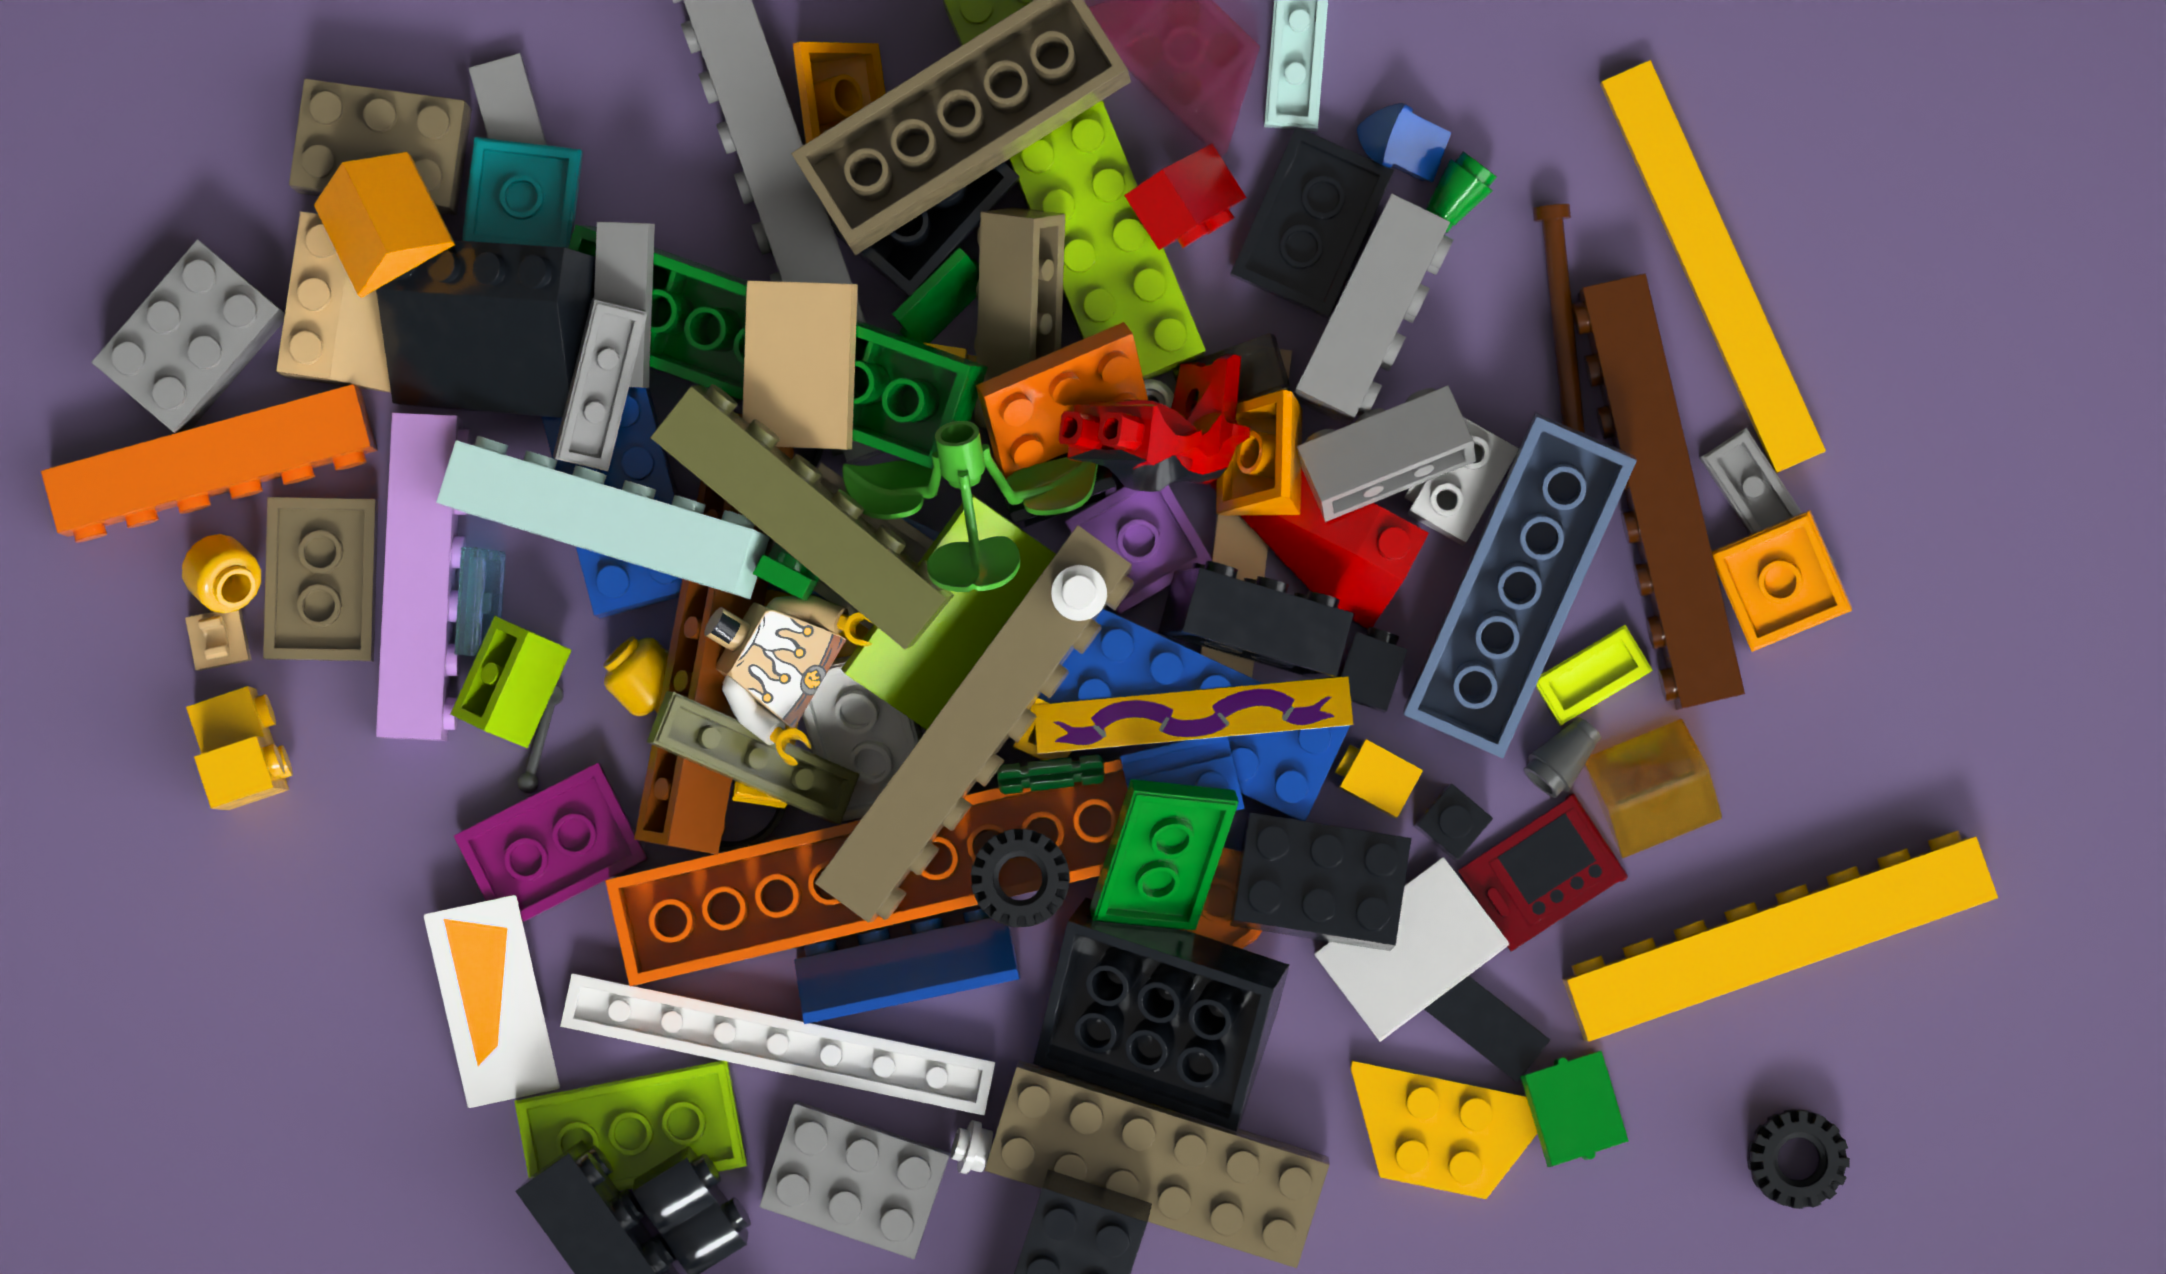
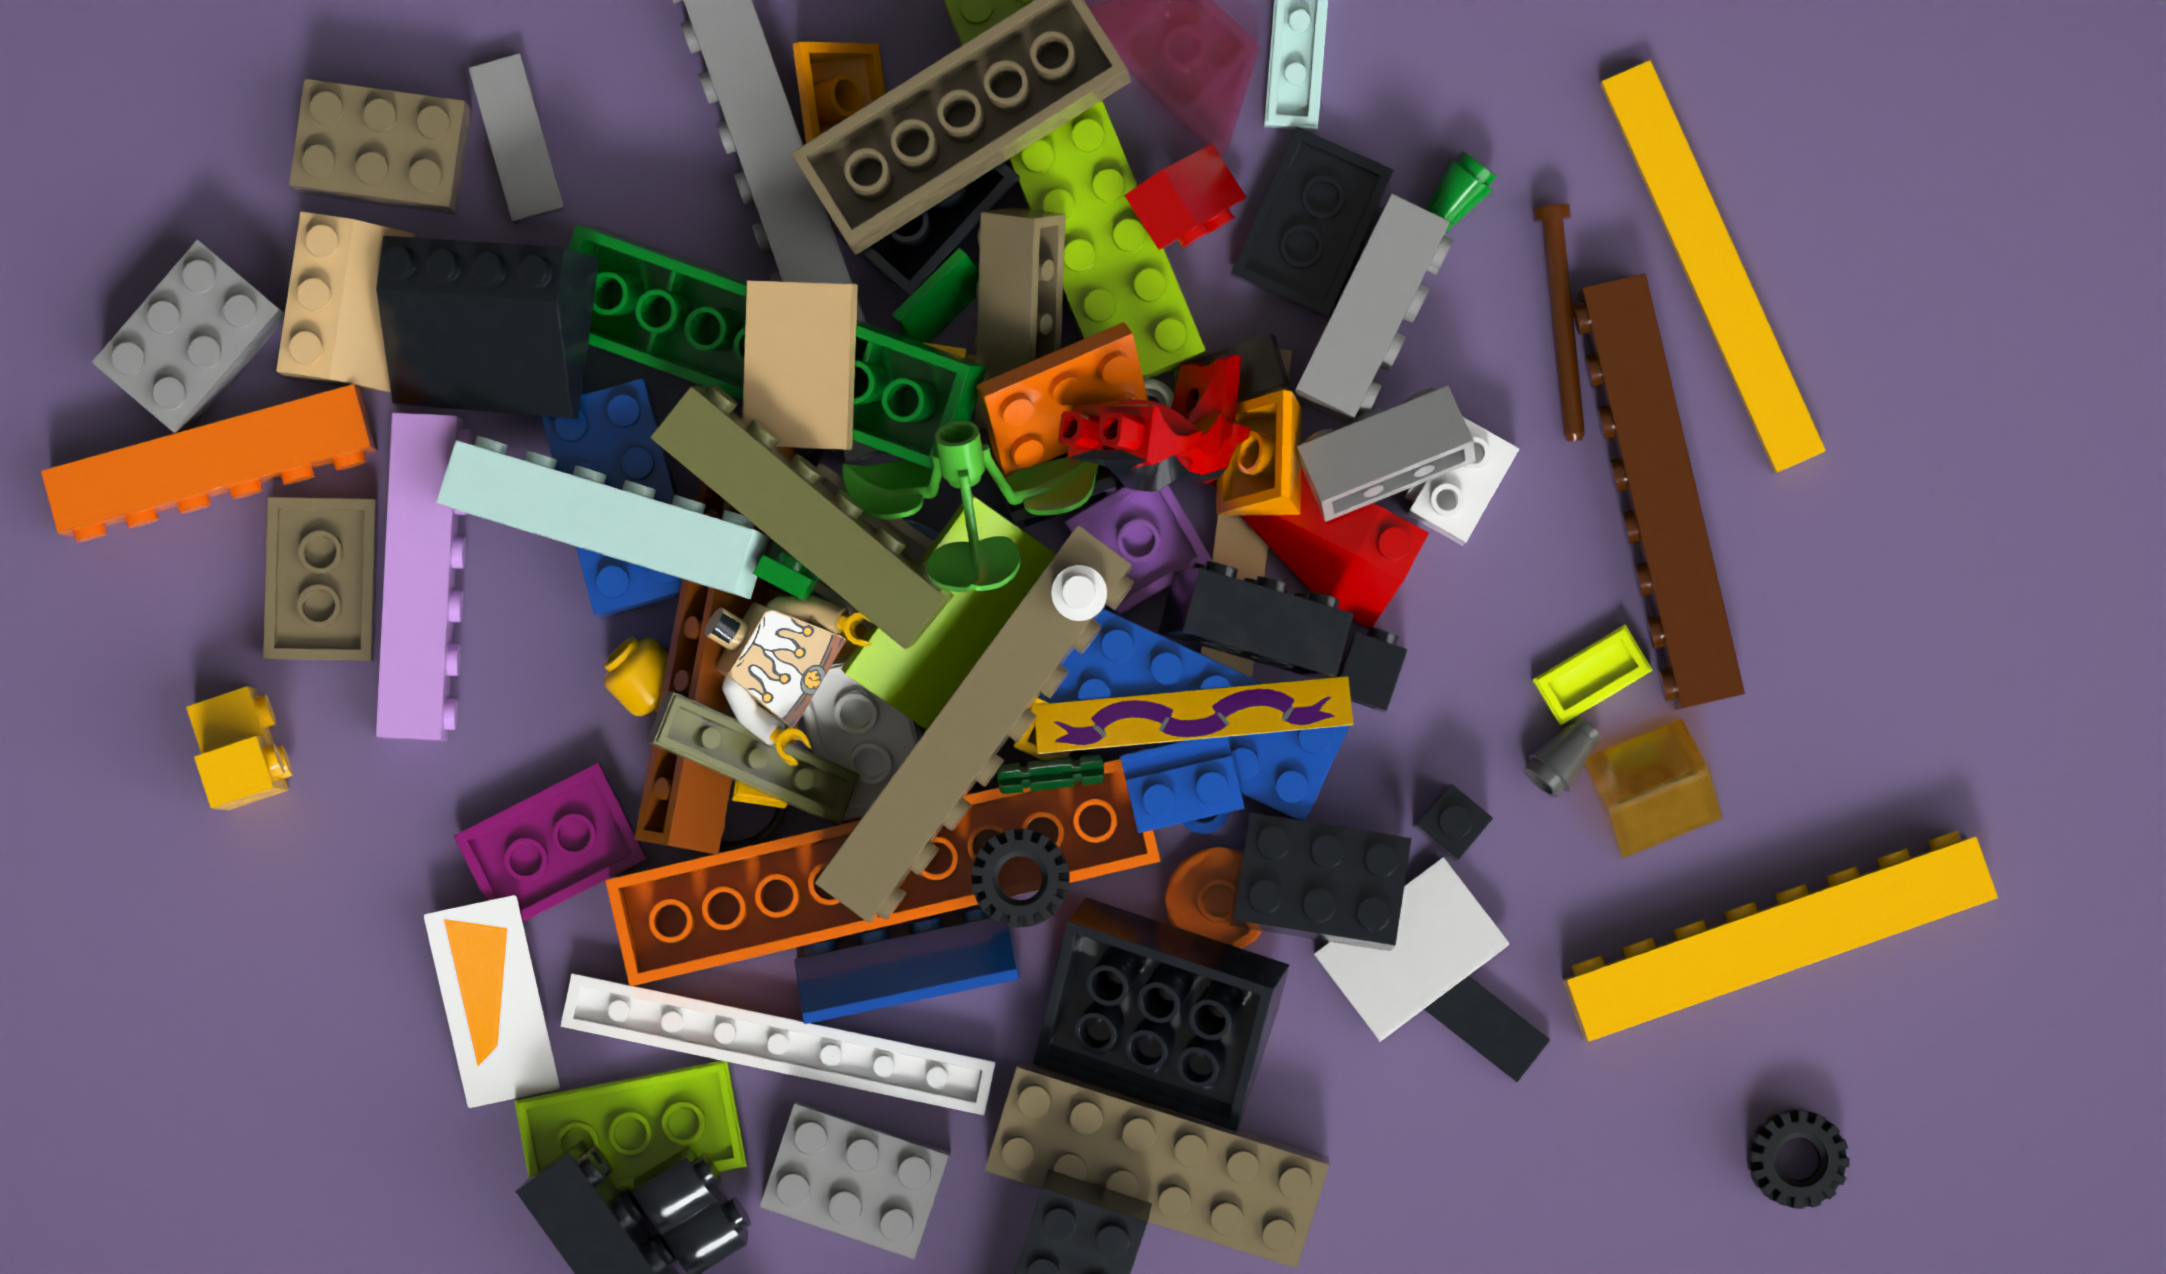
yellow head [182,534,261,613] -> none
tan tile [185,609,252,671] -> none
light orange slope [314,152,455,298] -> none
lime brick [450,616,572,748] -> none
clear light blue tile [454,547,506,657] -> none
teal tile [462,137,583,248] -> none
dark grey hinge [517,685,564,793] -> none
light grey tile [553,298,648,471] -> none
light grey tile [594,222,655,388] -> none
white plate [950,1120,993,1174] -> none
green tile [1089,779,1239,930] -> none
yellow brick [1335,739,1423,819] -> none
yellow wing [1350,1061,1537,1199] -> none
blue tile [1357,103,1451,182] -> none
sand blue brick [1403,412,1637,758] -> none
dark red container [1457,793,1628,952] -> none
green piece [1520,1051,1629,1167] -> none
light grey tile [1699,428,1835,563] -> none
light orange tile [1712,510,1853,652] -> none

